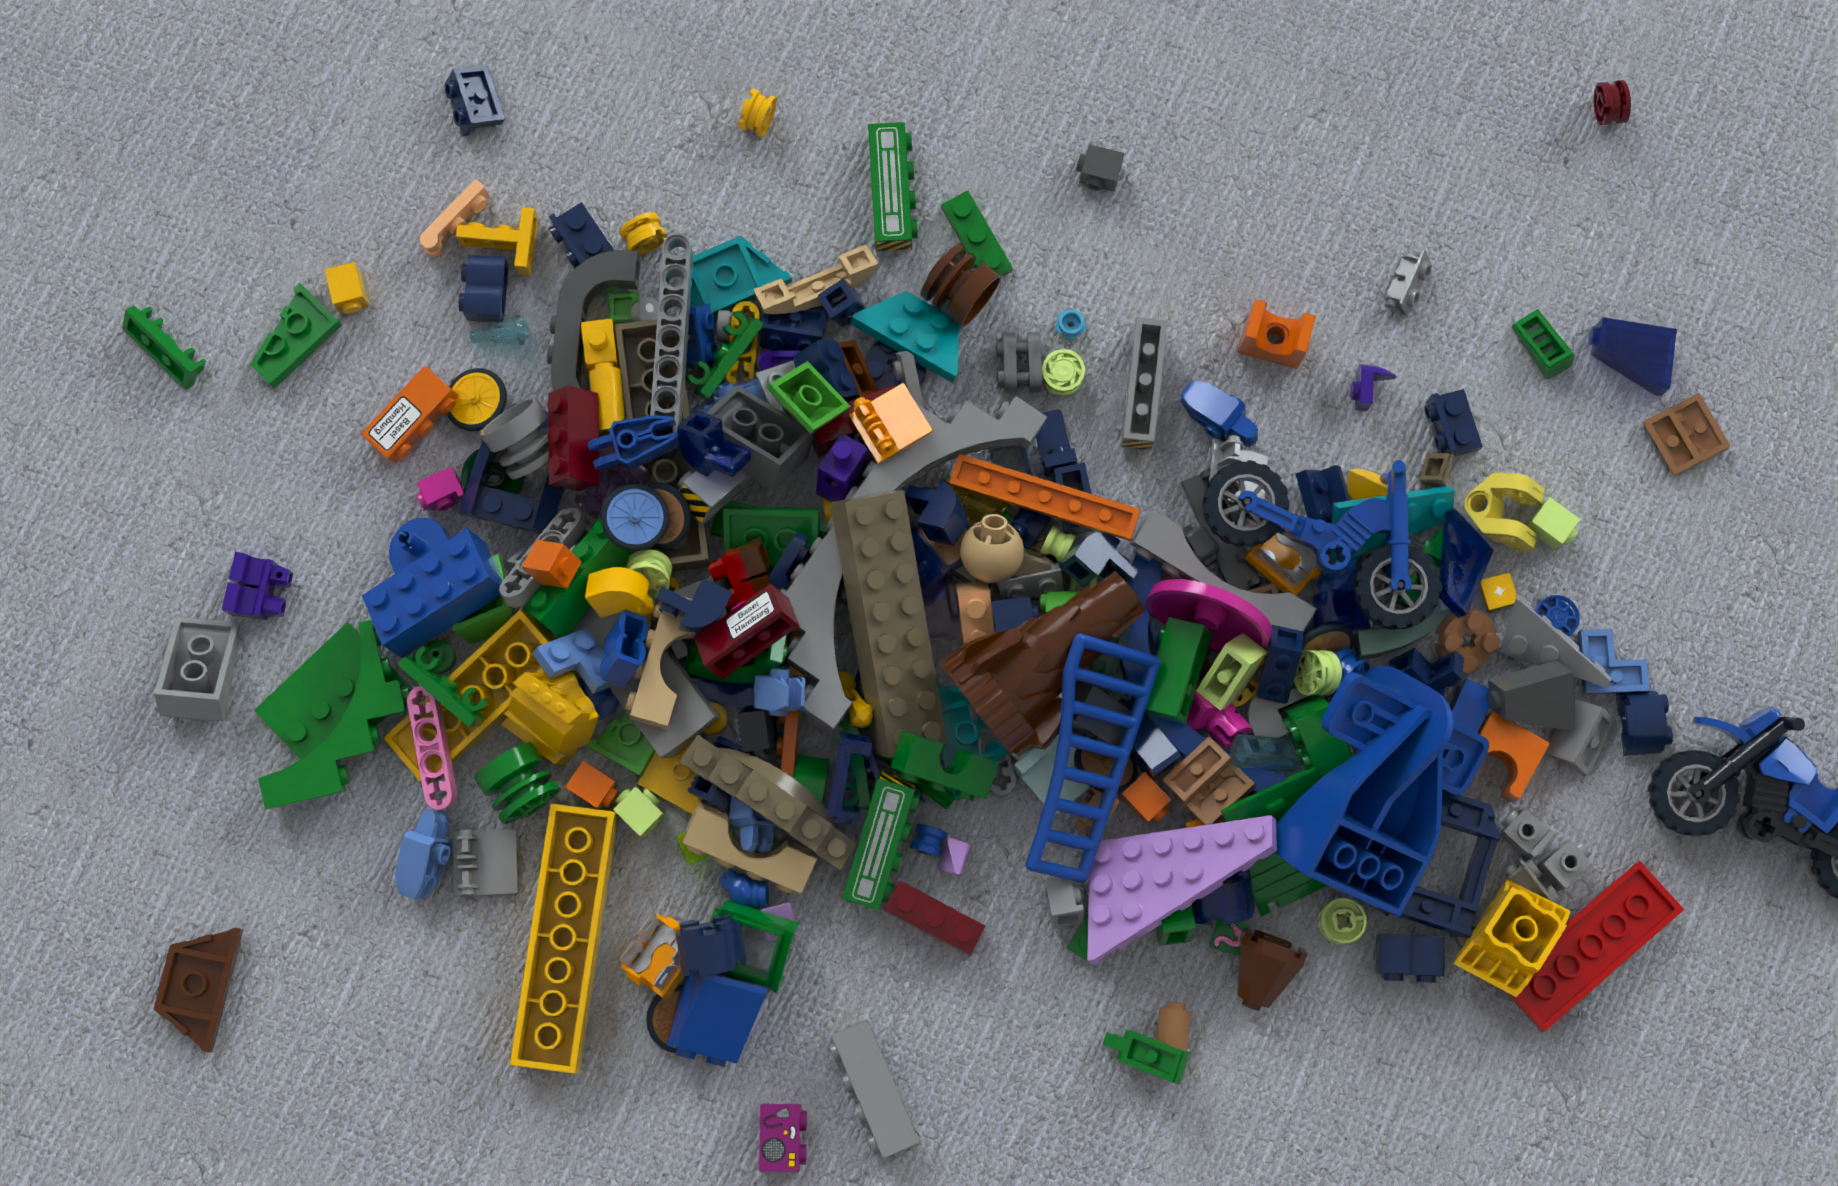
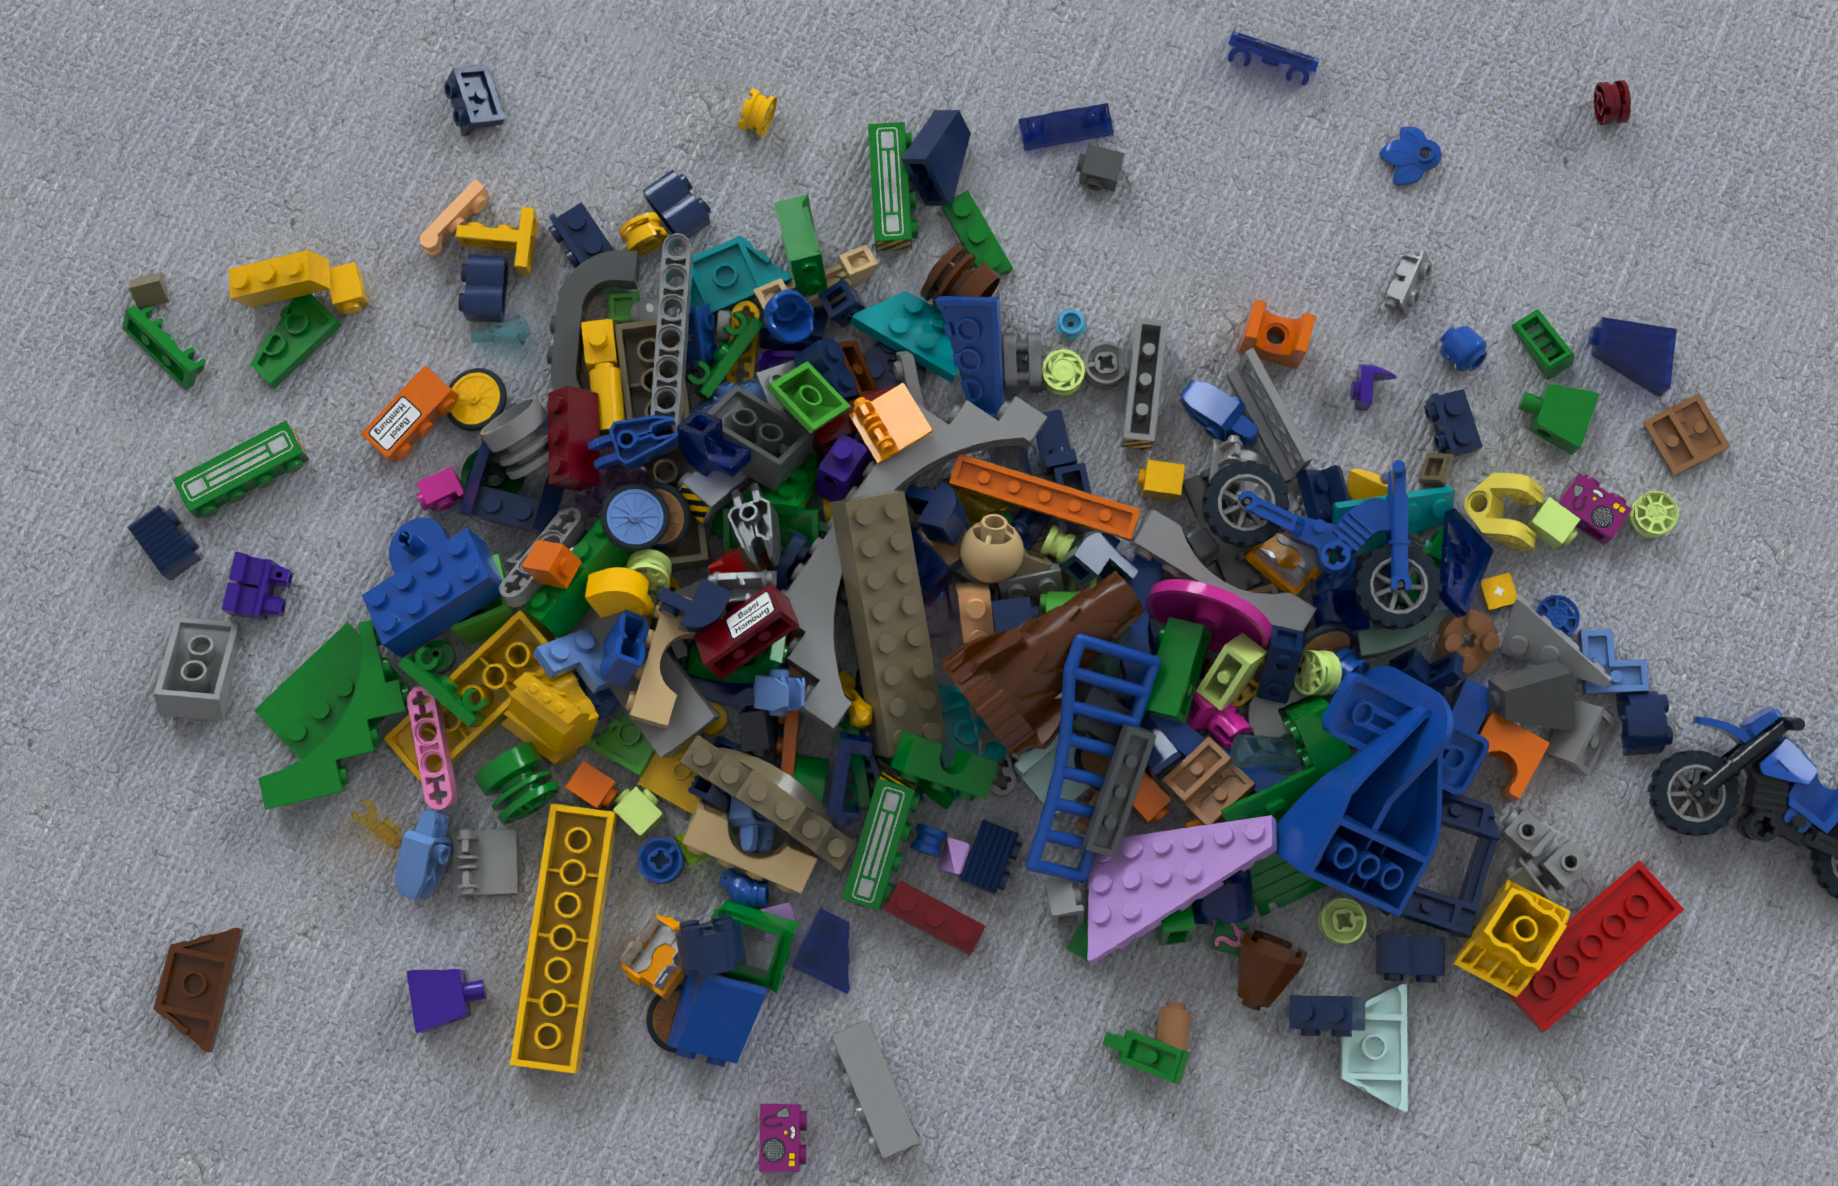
none -> dark blue brick [127,504,201,581]
none -> dark tan slope [129,272,169,309]
none -> green brick [173,420,310,518]
none -> yellow brick [228,250,331,308]
none -> clear yellow plate [351,798,402,850]
none -> dark purple torso [406,969,487,1033]
none -> blue wheel [638,837,685,884]
none -> dark blue brick [643,169,711,239]
none -> light grey hinge [708,569,777,603]
none -> dark grey hinge [727,482,781,571]
none -> green wing [743,453,825,517]
none -> blue hair [764,289,814,344]
none -> green window [774,194,828,296]
none -> clear blue wing [791,908,850,994]
none -> dark blue slope [901,110,971,206]
none -> blue wing [936,296,1004,421]
none -> dark blue brick [959,819,1022,895]
none -> clear blue plate [1018,103,1114,151]
none -> dark grey hinge [1082,724,1157,858]
none -> light grey wheel [1084,341,1128,390]
none -> yellow brick [1137,459,1185,502]
none -> light grey fence [1226,348,1313,484]
none -> clear blue plate [1228,31,1319,86]
none -> dark blue brick [1289,995,1365,1037]
none -> light aqua wing [1340,984,1408,1112]
none -> blue plate [1379,126,1442,185]
none -> blue head [1440,326,1487,372]
none -> green torso [1518,384,1600,455]
none -> magenta brick [1557,473,1632,545]
none -> yellowish green wheel [1628,491,1679,539]

